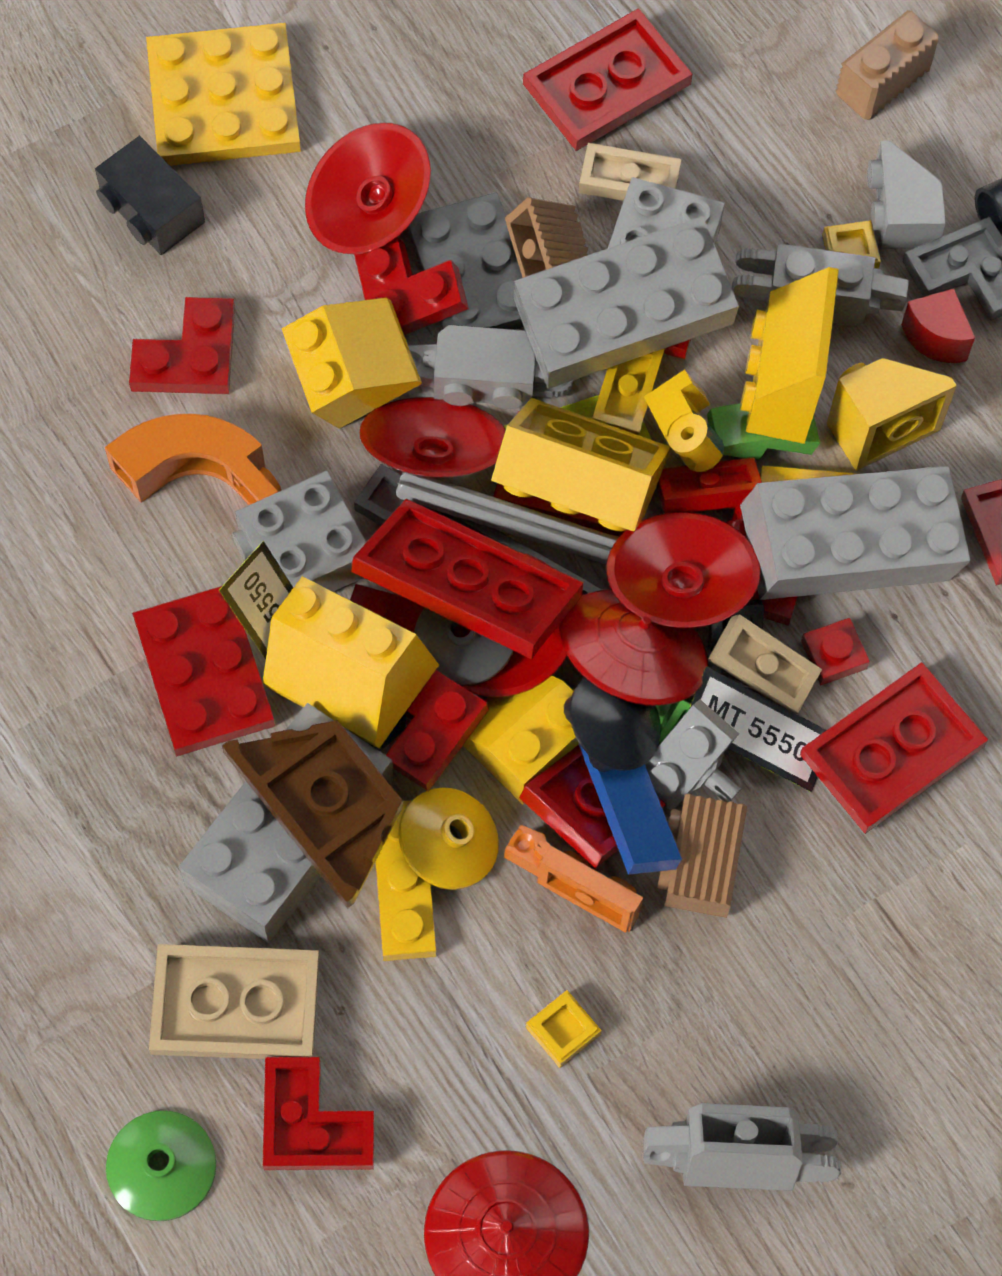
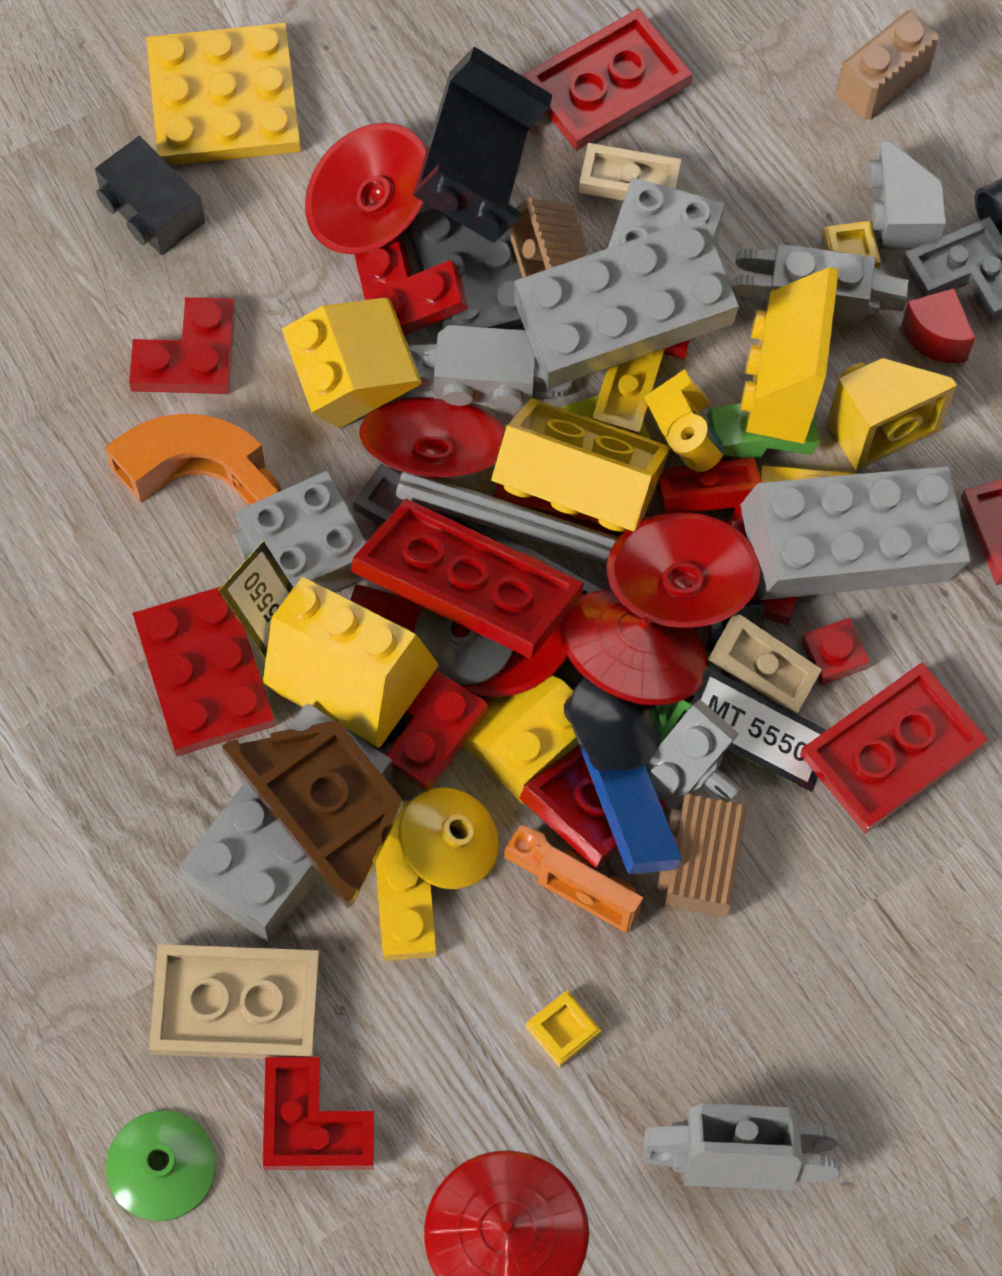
none -> black panel [413,46,553,243]

